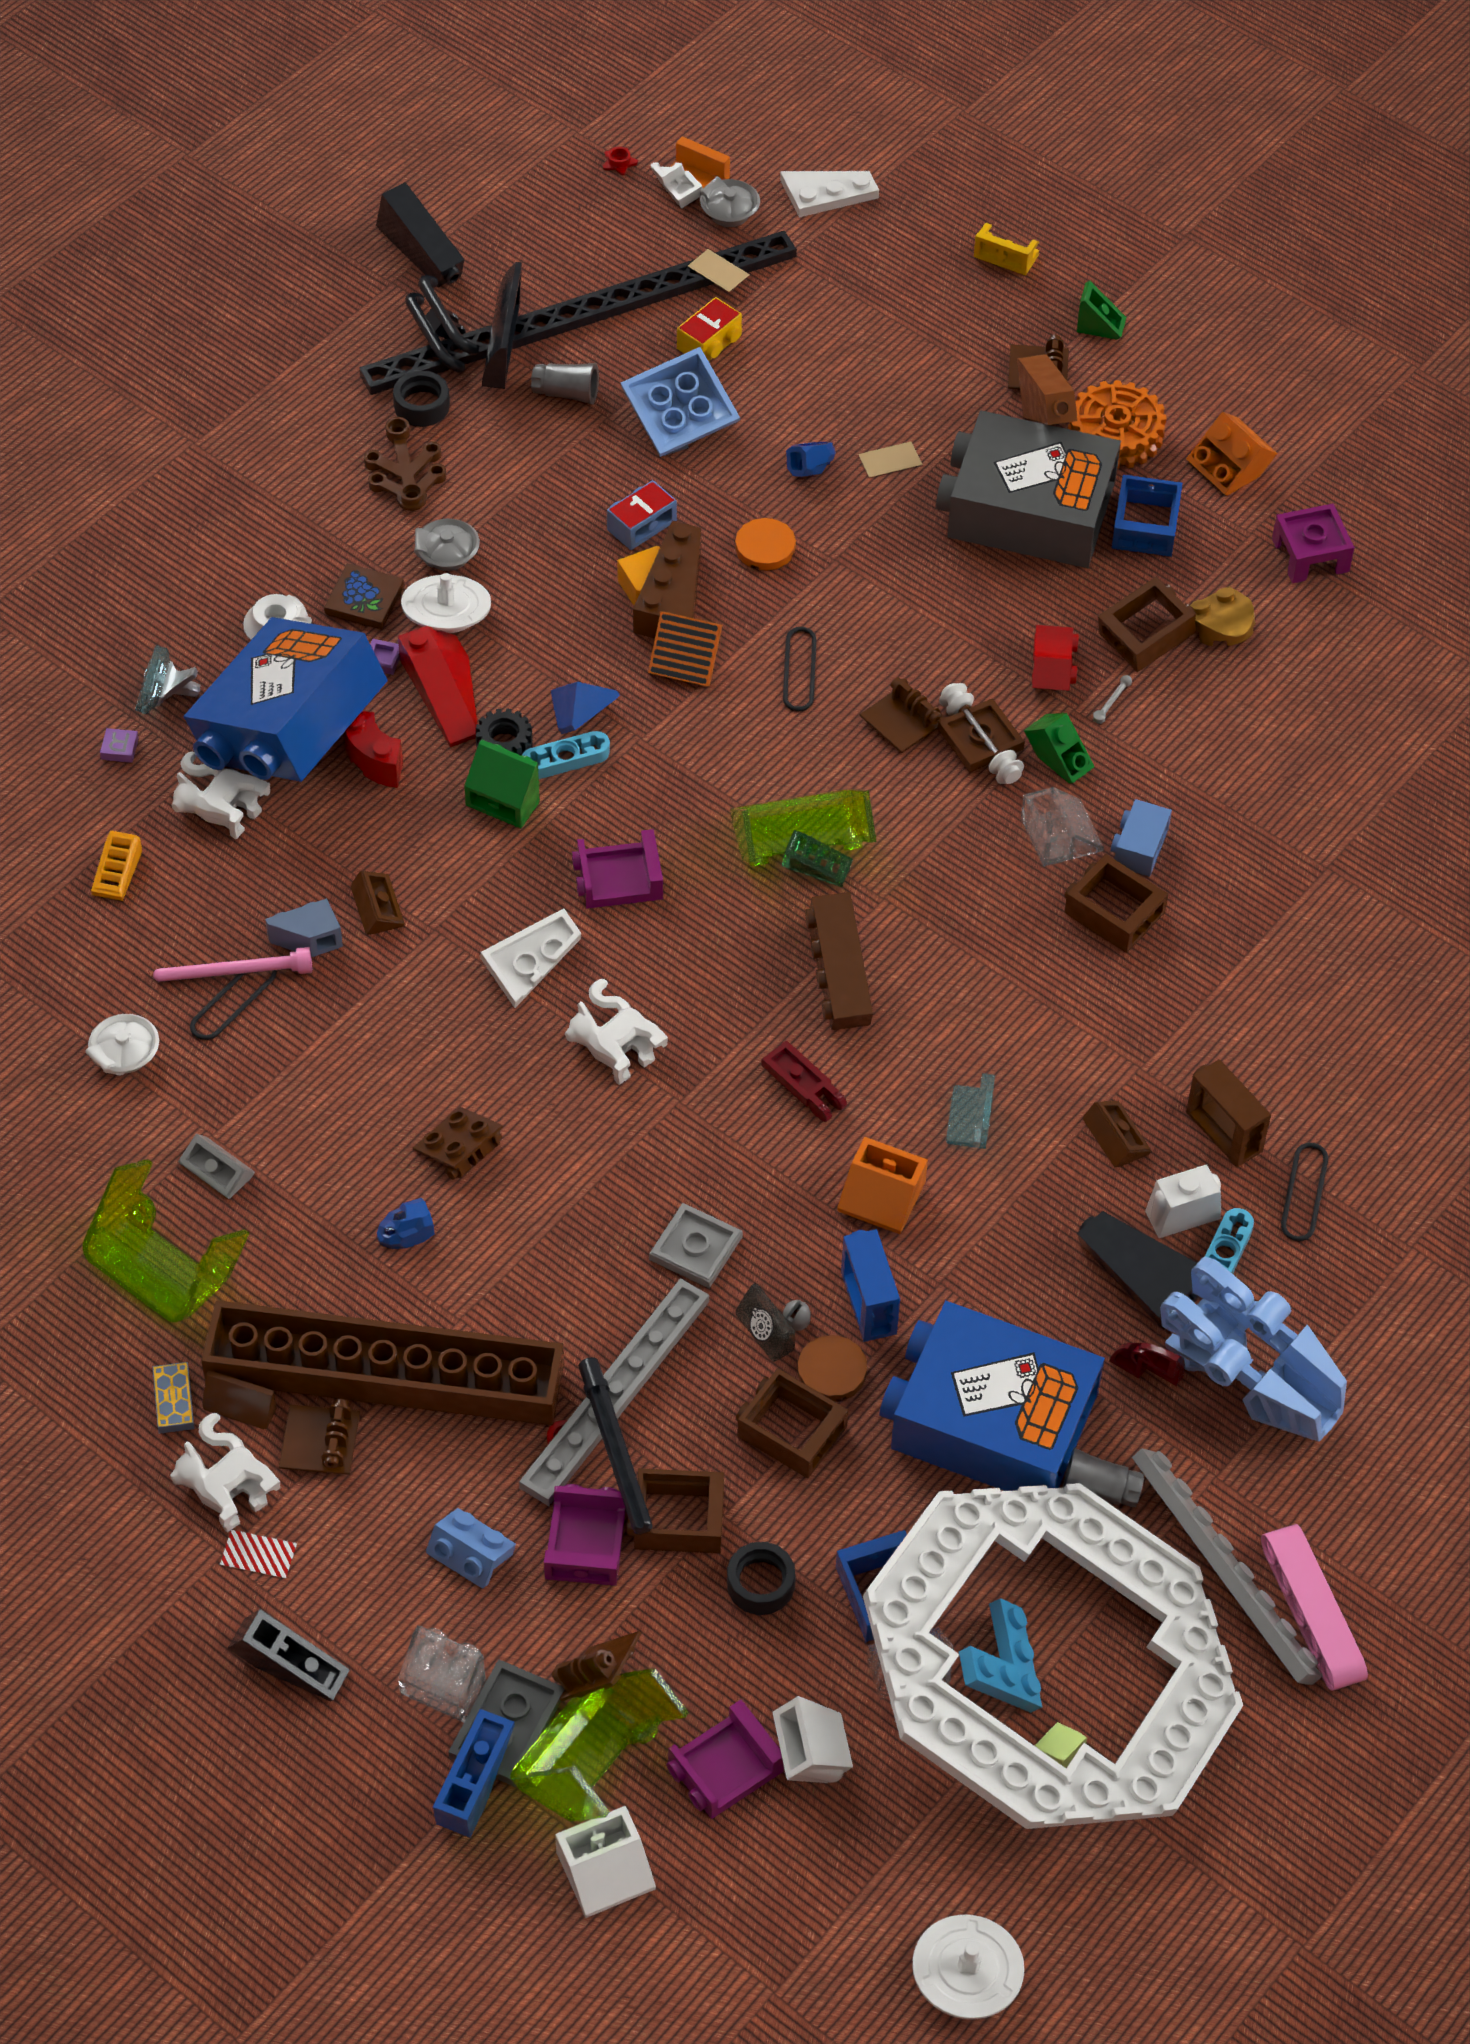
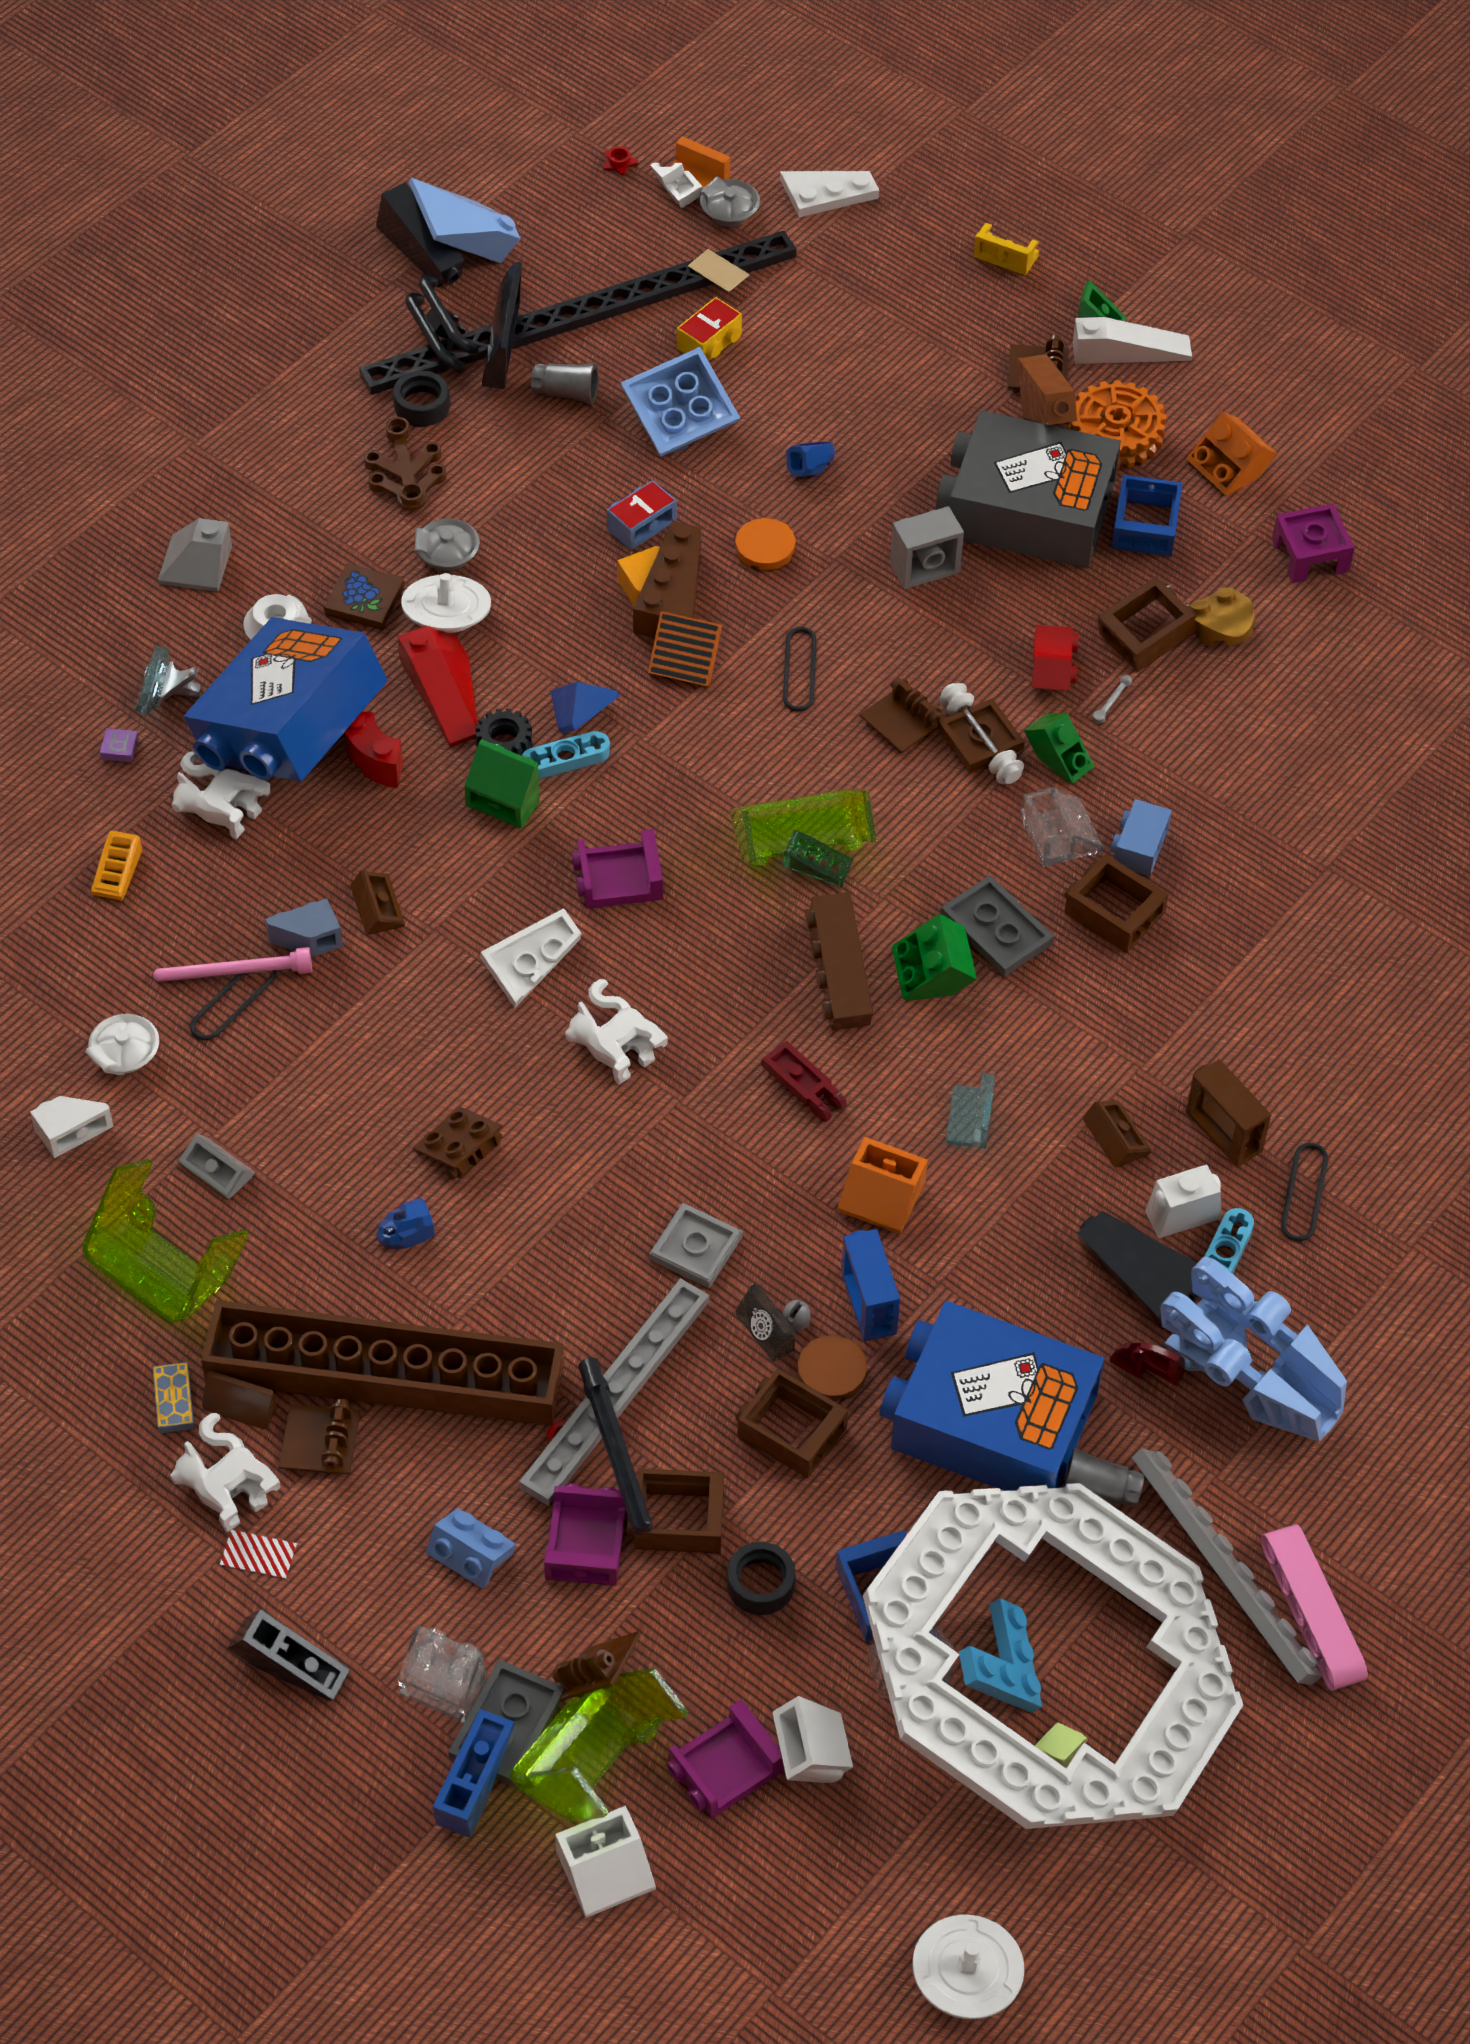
medium lavender tile [370,639,400,675] -> none
tan sticker [858,442,923,478] -> none
none -> white slope [30,1096,114,1158]
none -> light grey slope [158,518,232,592]
none -> light blue slope [408,177,520,263]
none -> light grey brick [890,506,964,589]
none -> green slope [891,914,977,1001]
none -> dark grey plate [940,875,1054,977]
none -> white slope [1073,317,1192,364]

